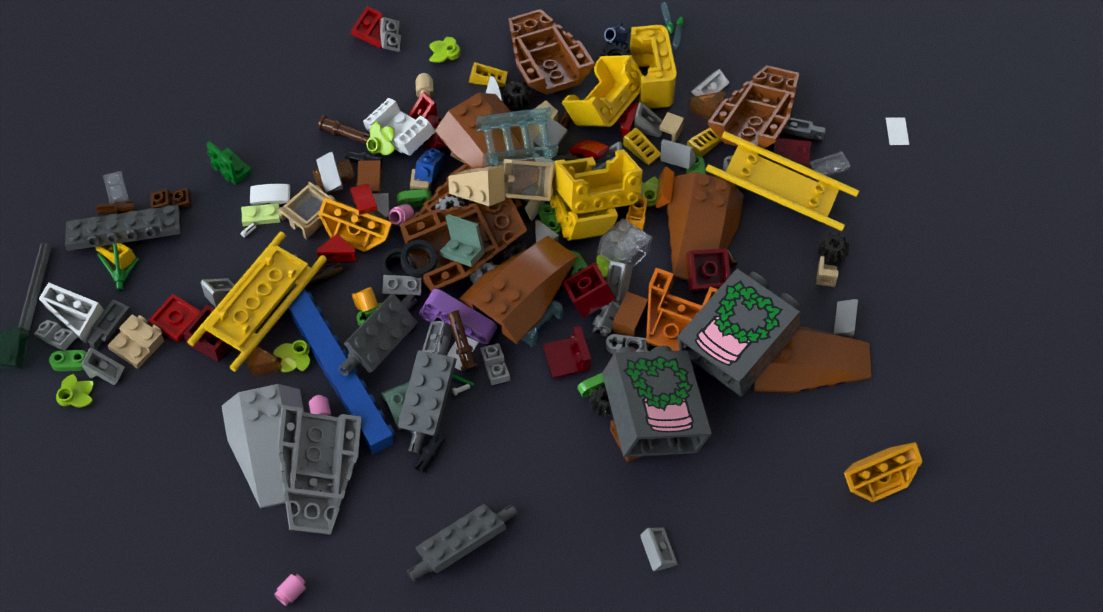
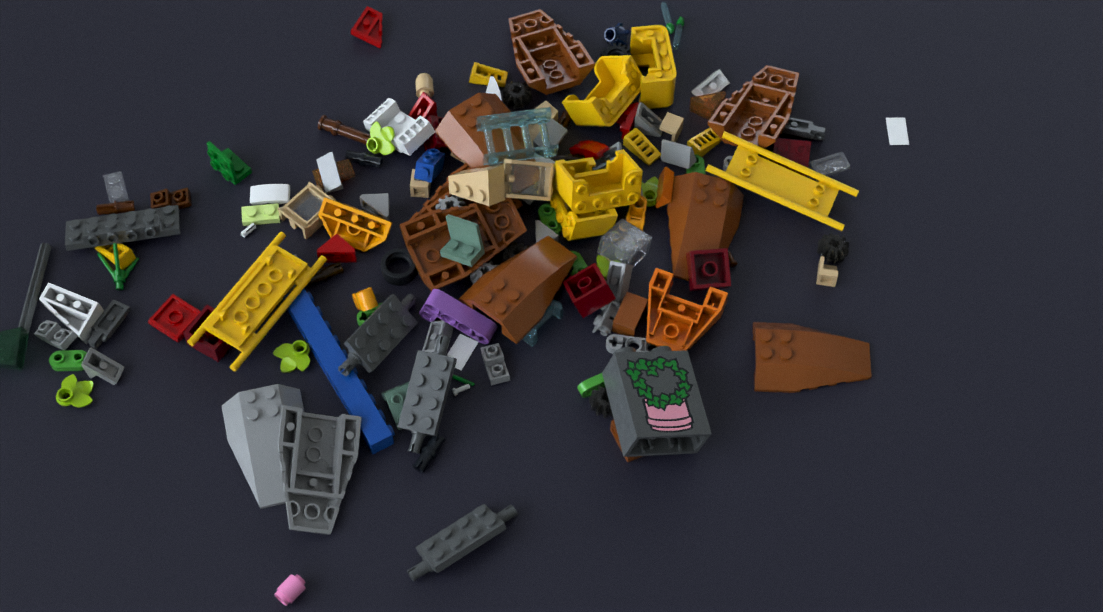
tan plate [107,314,164,369] -> none
light grey slope [201,278,234,308] -> none
clear orange slope [247,346,282,376] -> none
bright pink brick [309,395,332,416] -> none
red slope [350,183,378,215] -> none
dark orange panel [357,160,382,194] -> none
light grey slope [380,17,401,52] -> none
light grey hinge [382,275,422,295] -> none
bright pink brick [388,204,414,225] -> none
bright green beam [397,189,432,207] -> none
black tyre [400,239,437,278] -> none
lime plate [429,37,460,63] -> none
reddish brown pin [447,310,478,370] -> none
white sticker [525,189,546,222] -> none
dark red bracket [543,326,591,379] -> none
light grey slope [640,527,677,571] -> none
dark grey brick [677,269,801,397] -> none
light grey slope [833,299,858,338] -> none
light orange wedge [844,442,923,502] -> none

